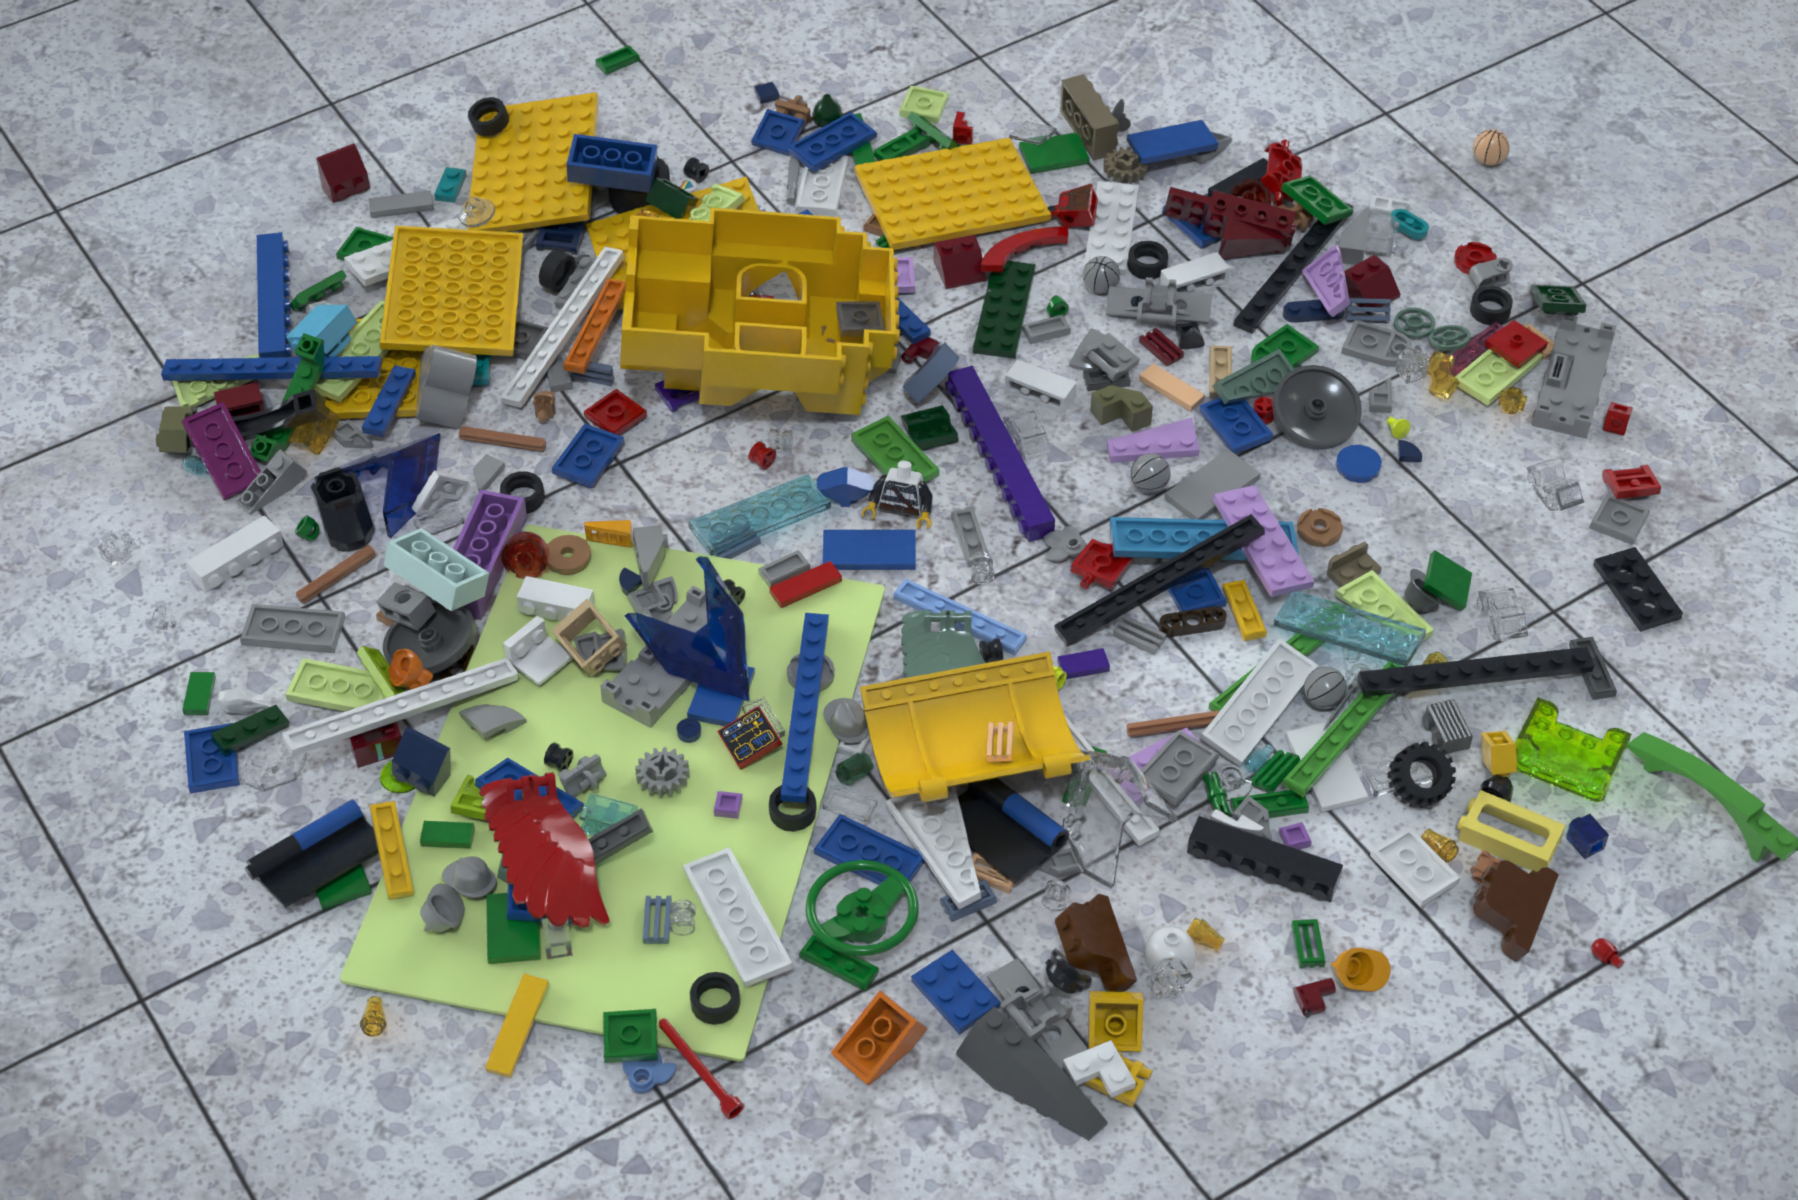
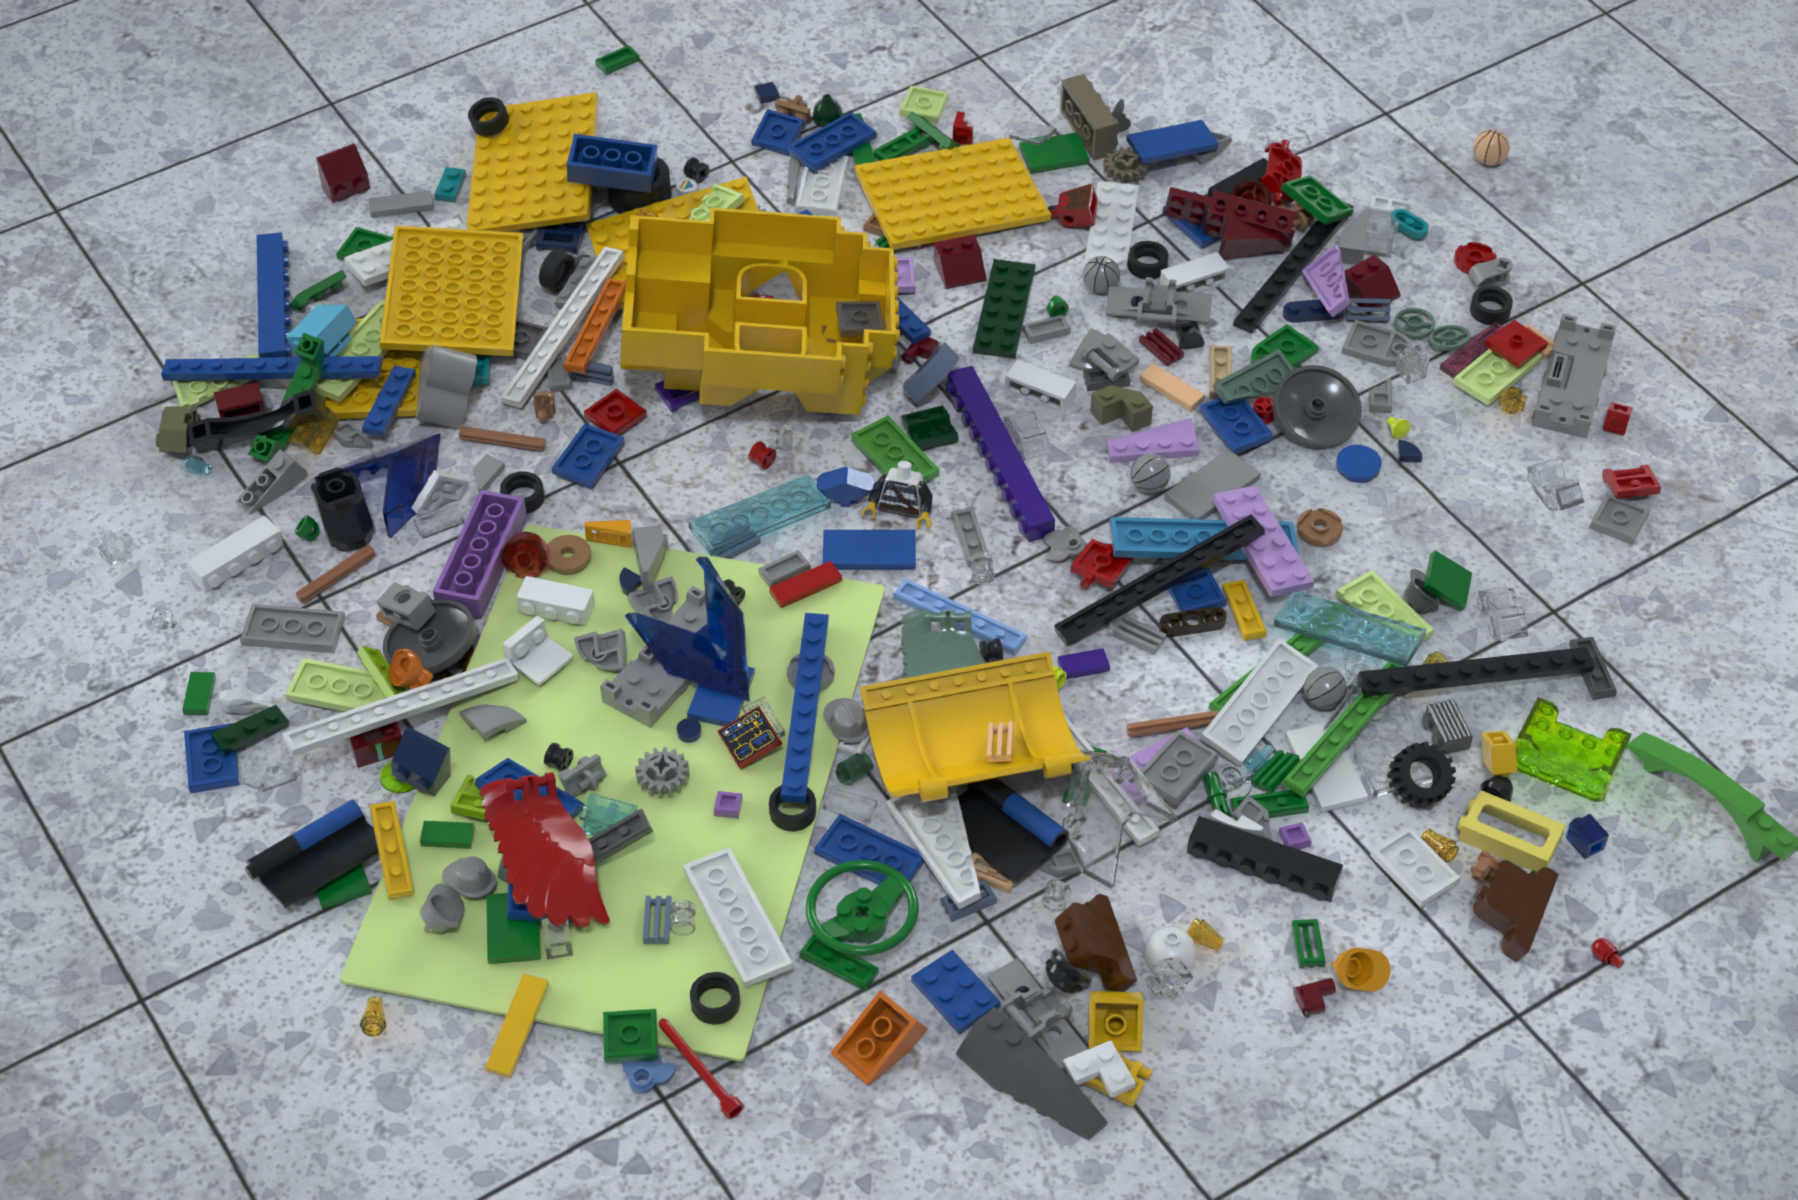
magenta tile [181,402,261,501] -> none
light aqua brick [384,528,489,611] -> none
clear piece [459,197,495,227] -> none
tan window [551,599,627,677] -> none
dark green panel [646,178,698,219] -> none
red tile [981,226,1069,272] -> none
dark tan bracket [1327,541,1382,588] -> none
clear yellow tile [1423,351,1460,400] -> none
dark green plate [1530,284,1586,315] -> none
black plate [1593,547,1683,632] -> none

